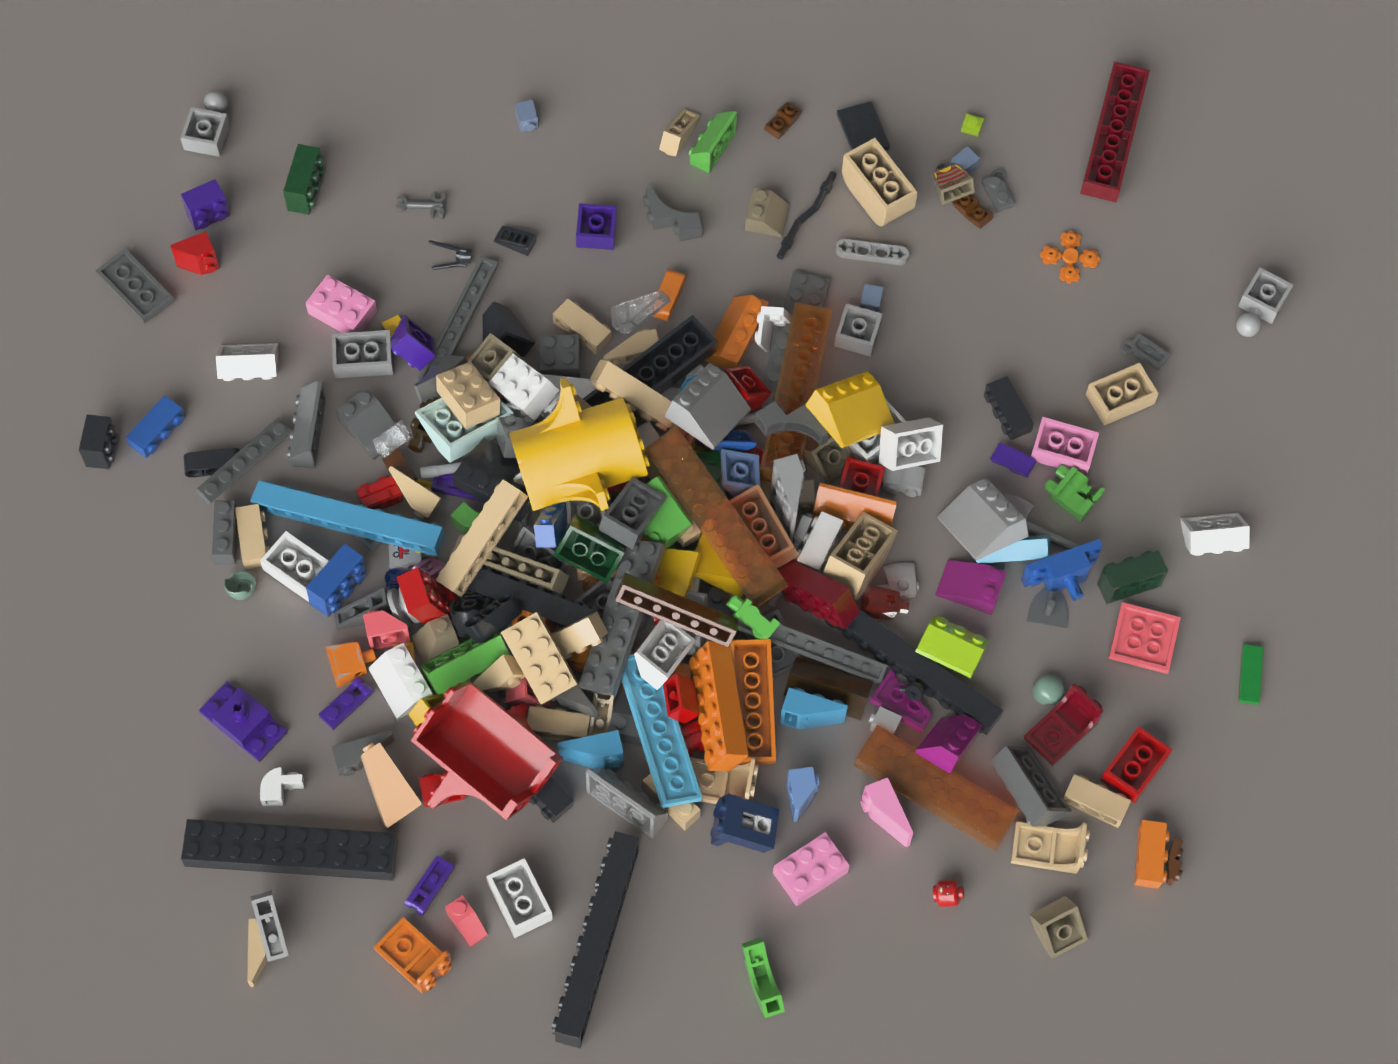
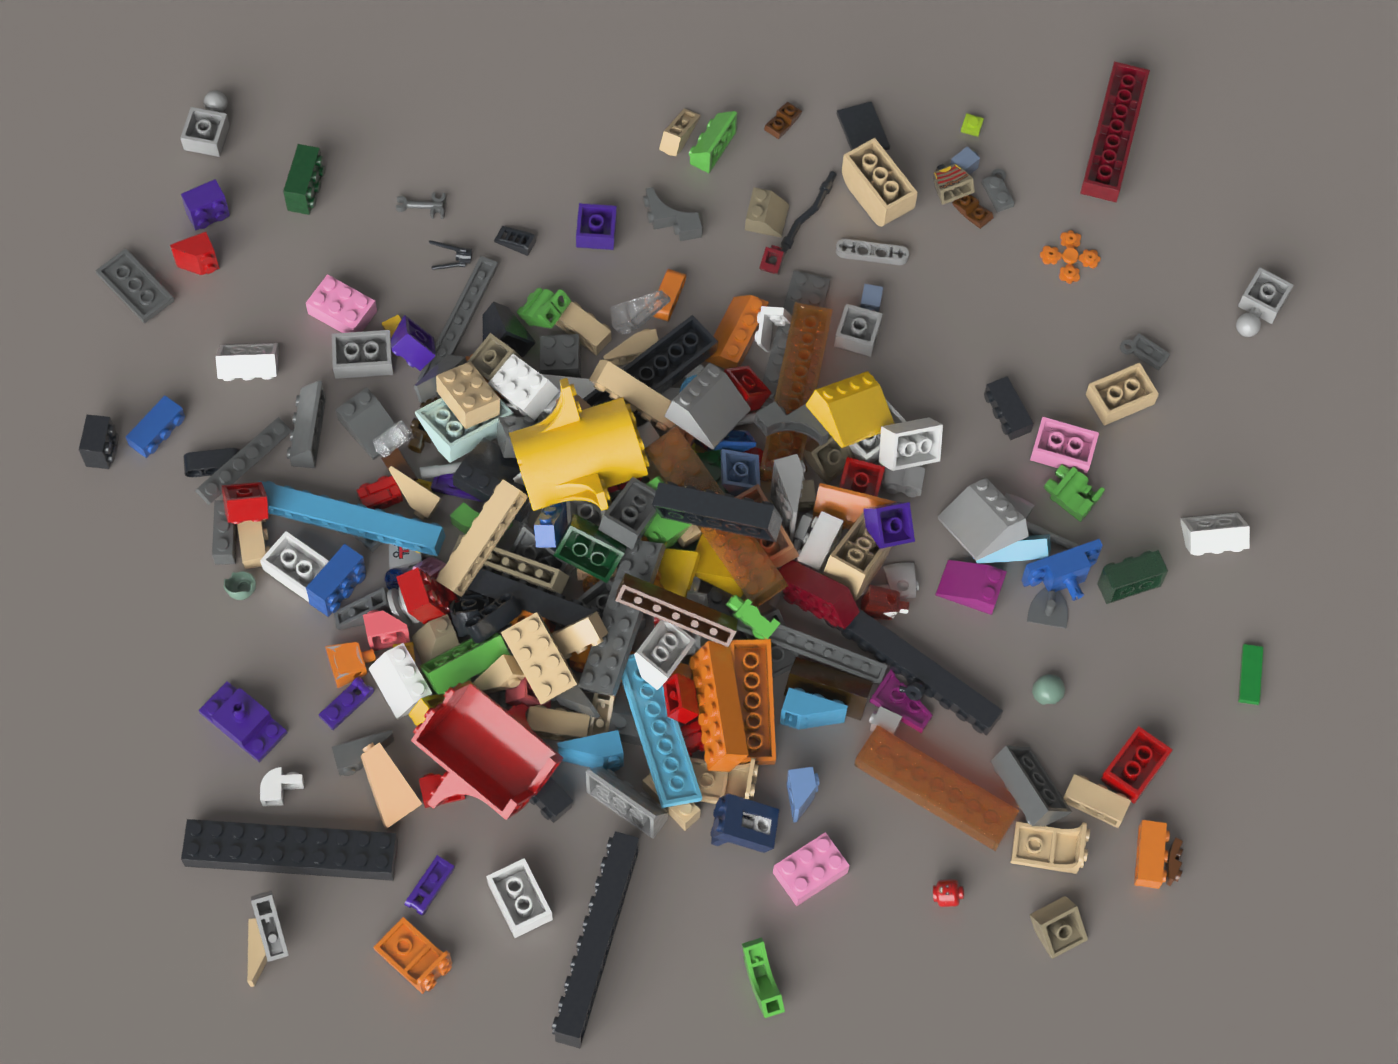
coral slope [445,895,488,947] -> none
sand blue brick [514,100,538,132] -> none
bright pink slope [860,777,913,847] -> none
lime slope [915,615,989,678] -> none
magenta slope [915,714,982,774] -> none
dark purple slope [990,443,1036,478] -> none
dark red bracket [1023,683,1103,766] -> none
coral plate [1108,602,1181,674] -> none
none -> red slope [222,482,268,524]
none -> bright green hips [517,288,571,328]
none -> black brick [652,481,783,542]
none -> dark red brick [759,245,785,275]
none -> dark purple slope [863,502,915,548]

